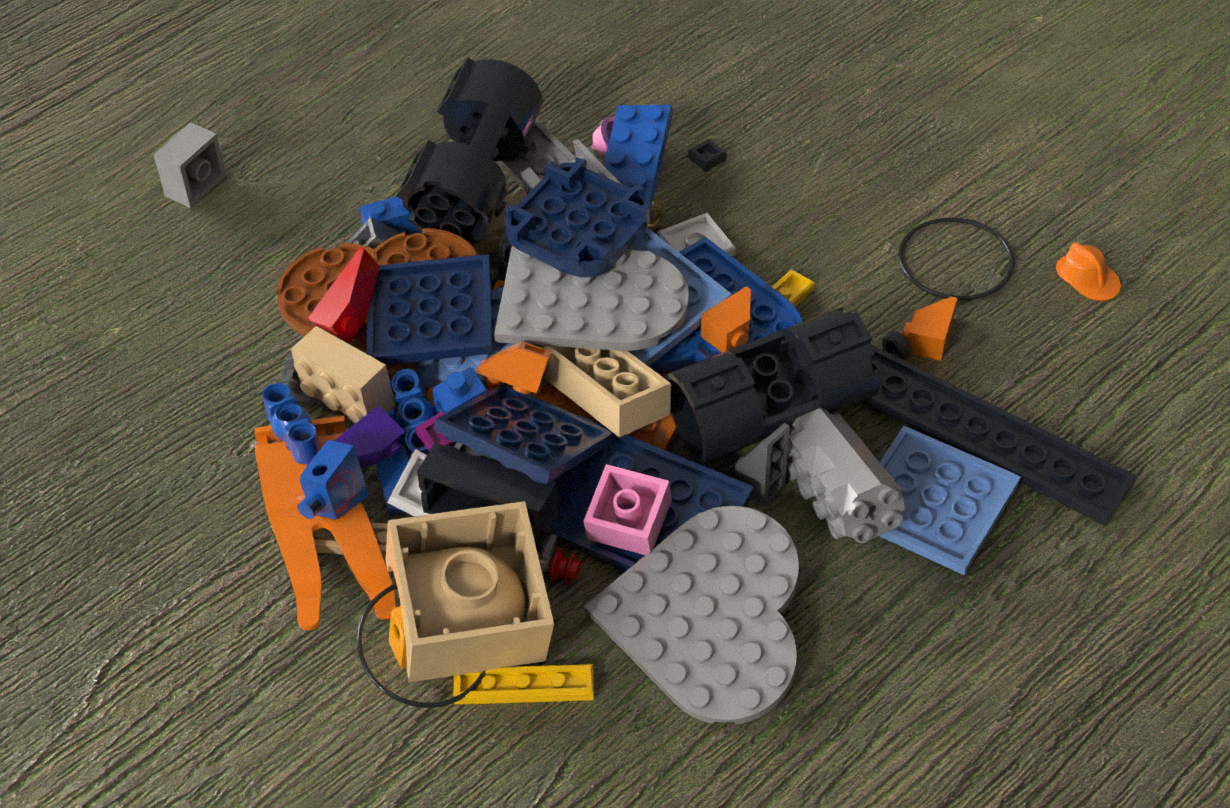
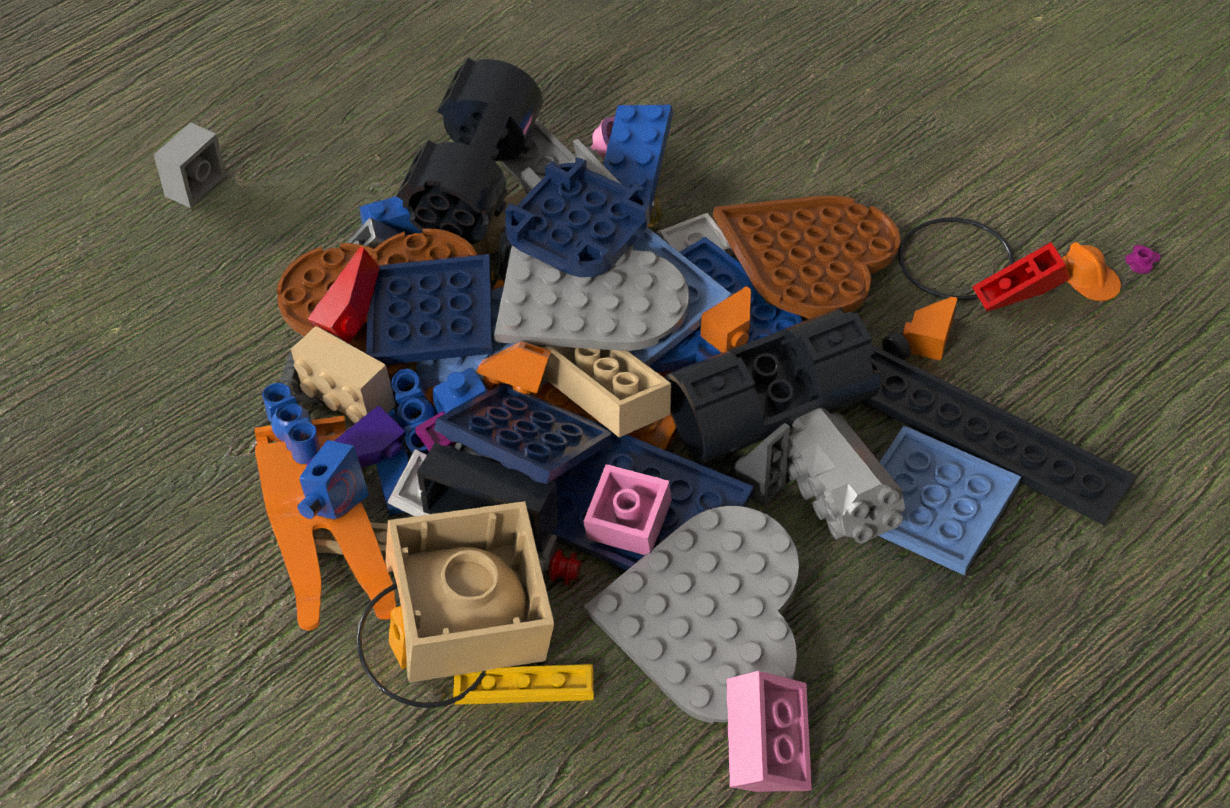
black tile [688,139,727,172] -> none
none -> dark orange plate [713,195,900,319]
none -> bright pink slope [727,671,812,792]
none -> red slope [972,242,1070,312]
none -> magenta plate [1125,245,1161,274]

